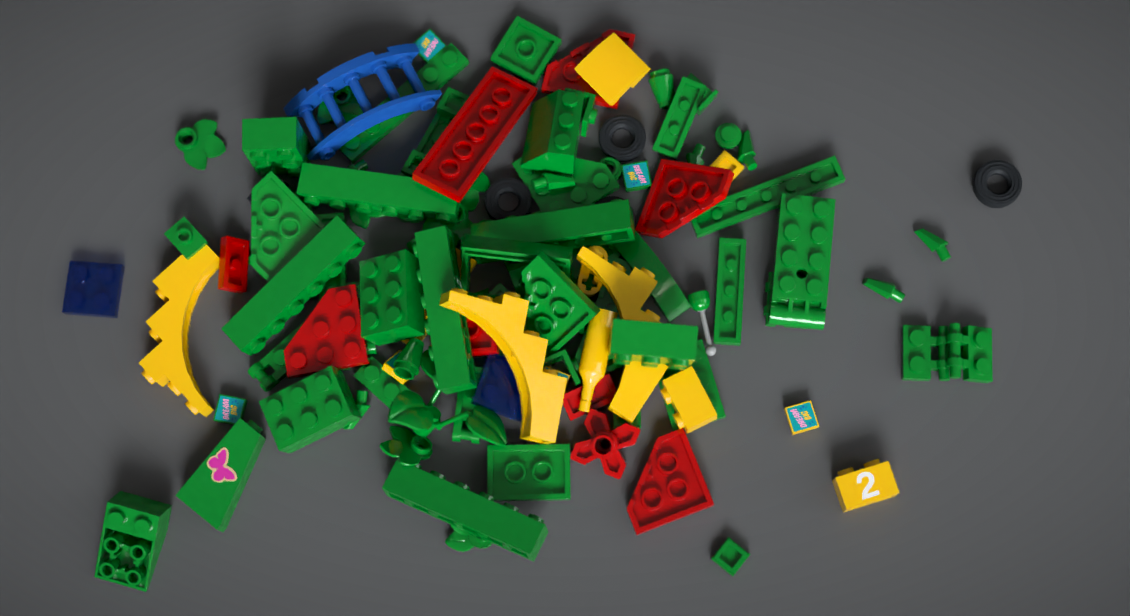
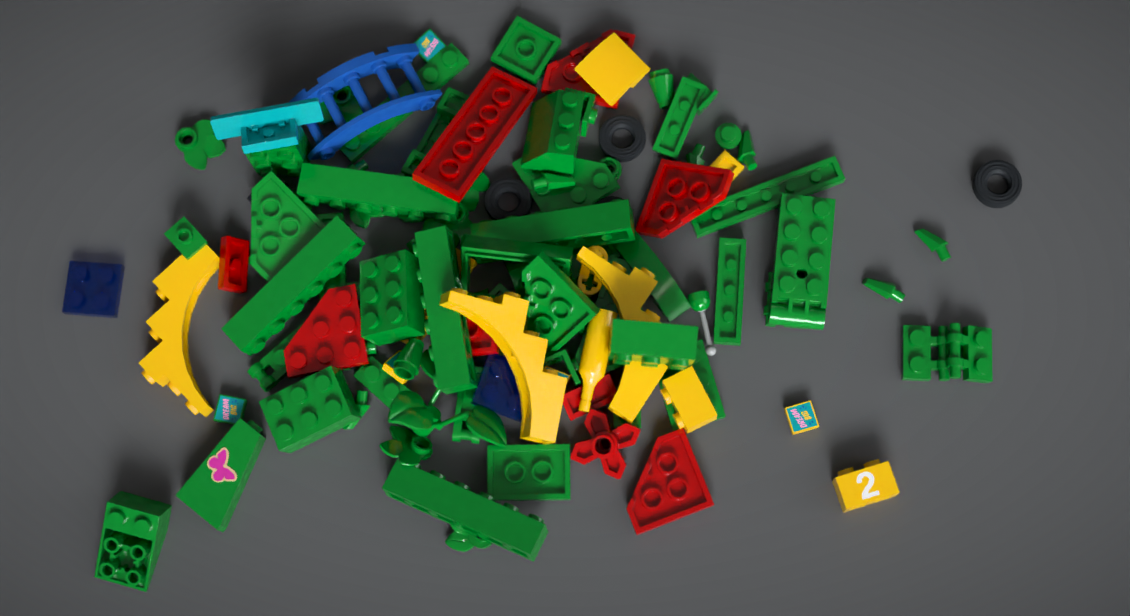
tile [621,161,652,192] -> none
green tile [711,537,750,577] -> none
none -> bracket [210,98,324,154]

